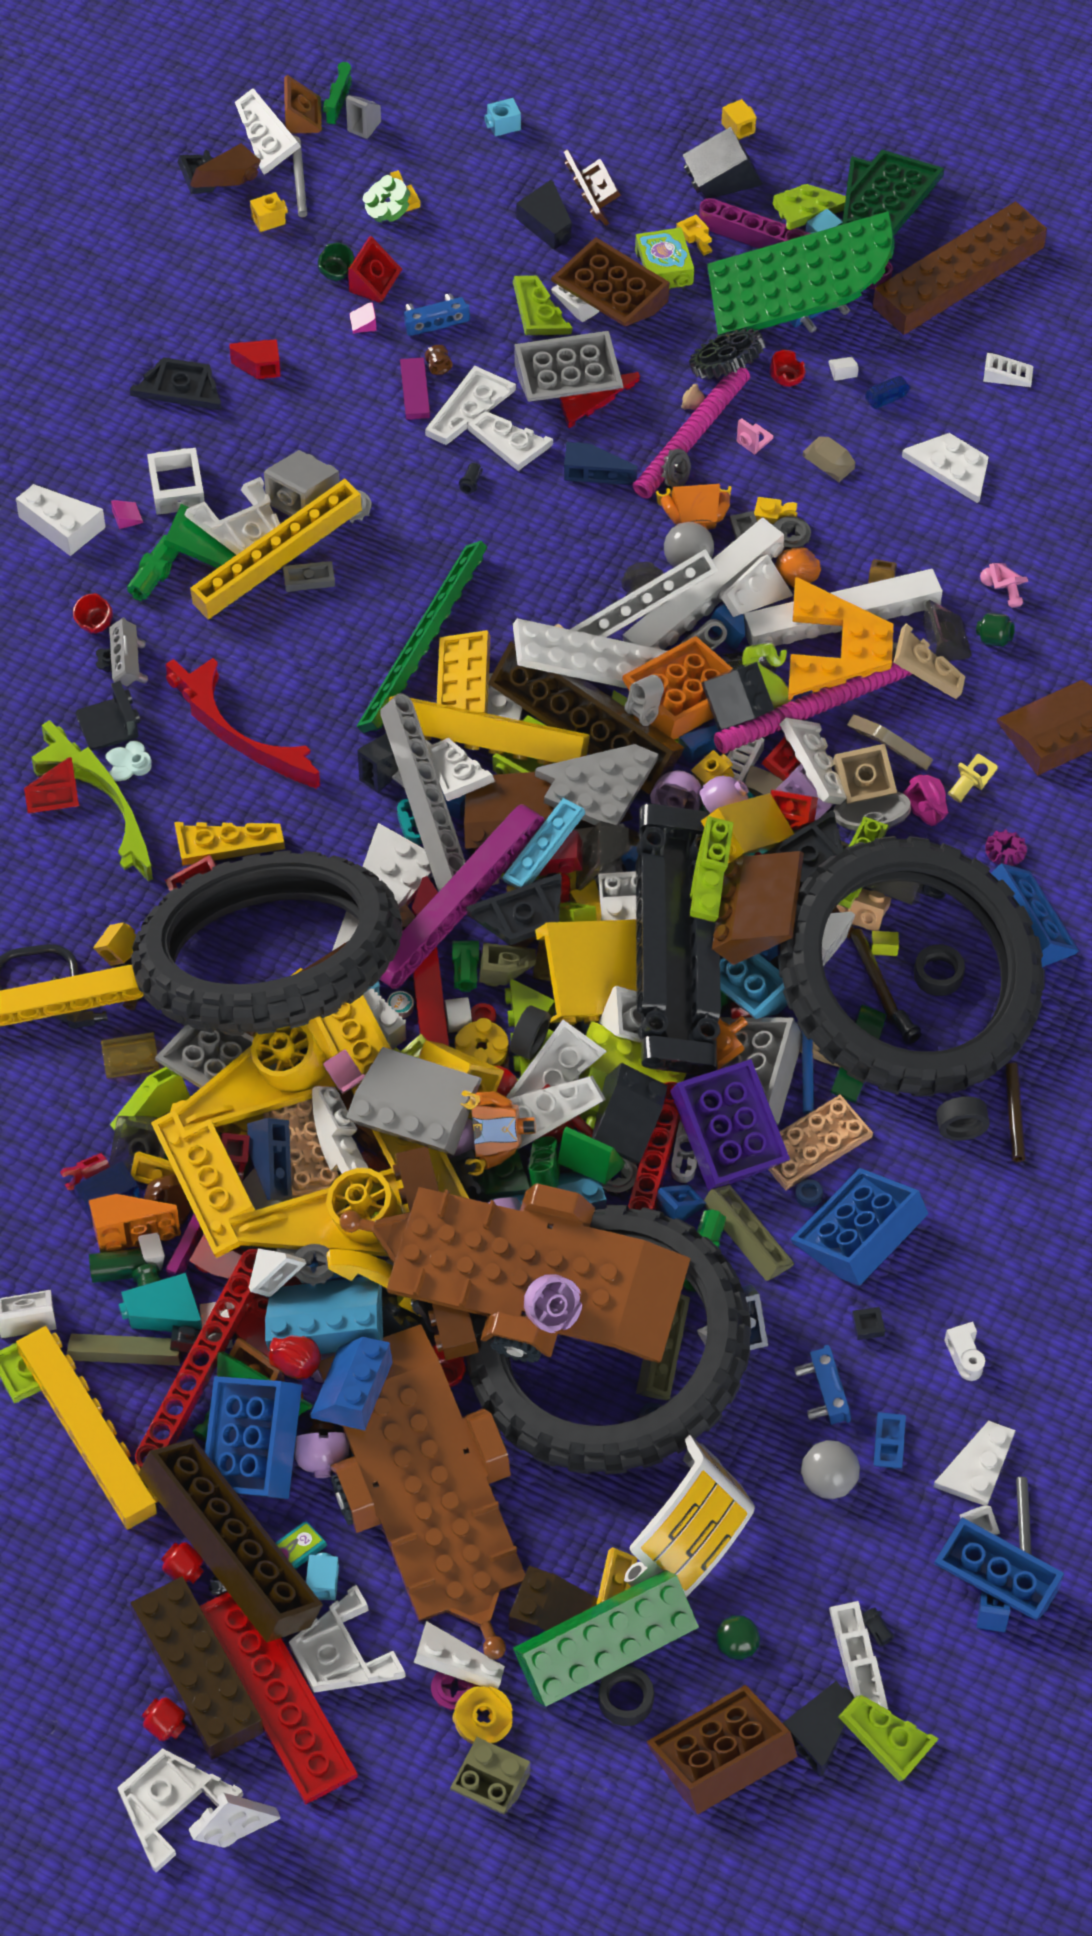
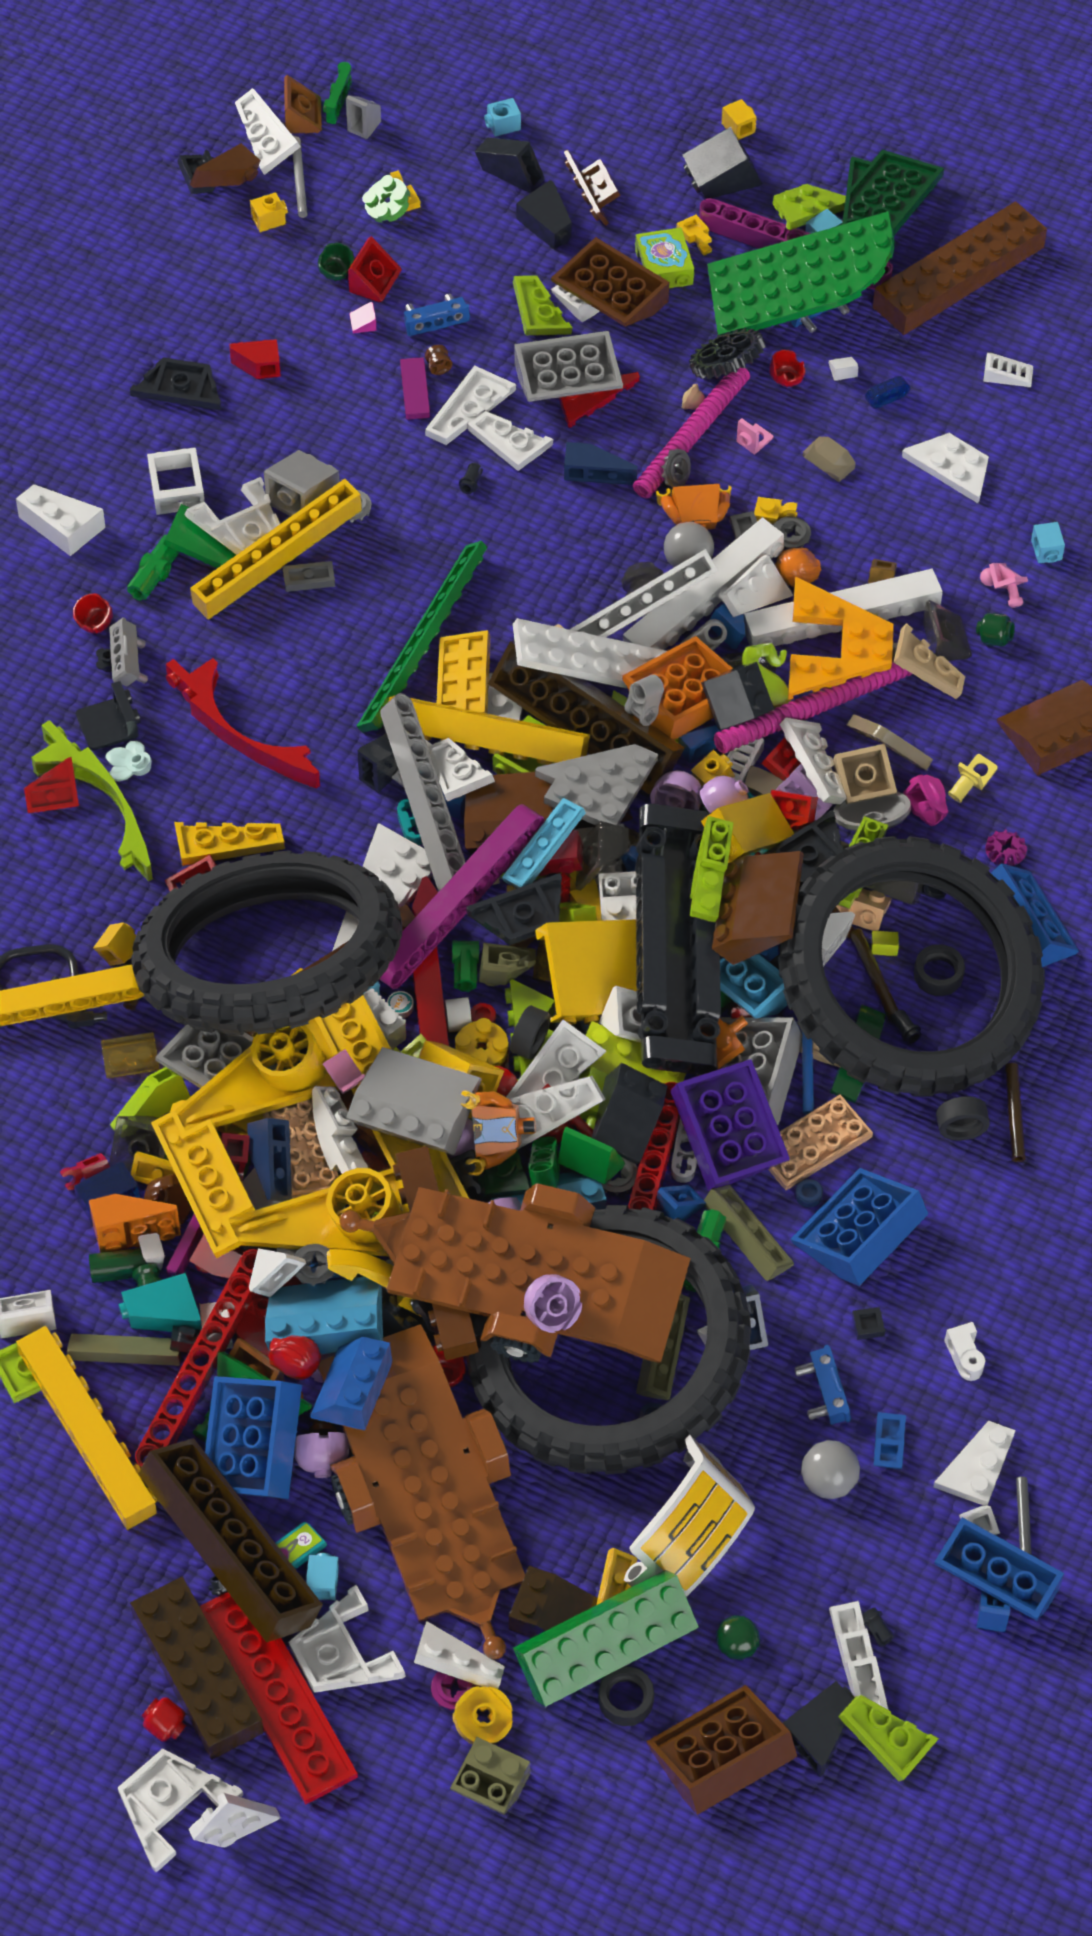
dark pink slope [111,500,143,529] -> none
red head [161,1542,204,1584] -> none
none -> black slope [475,137,545,193]
none -> medium azure brick [1031,522,1065,563]

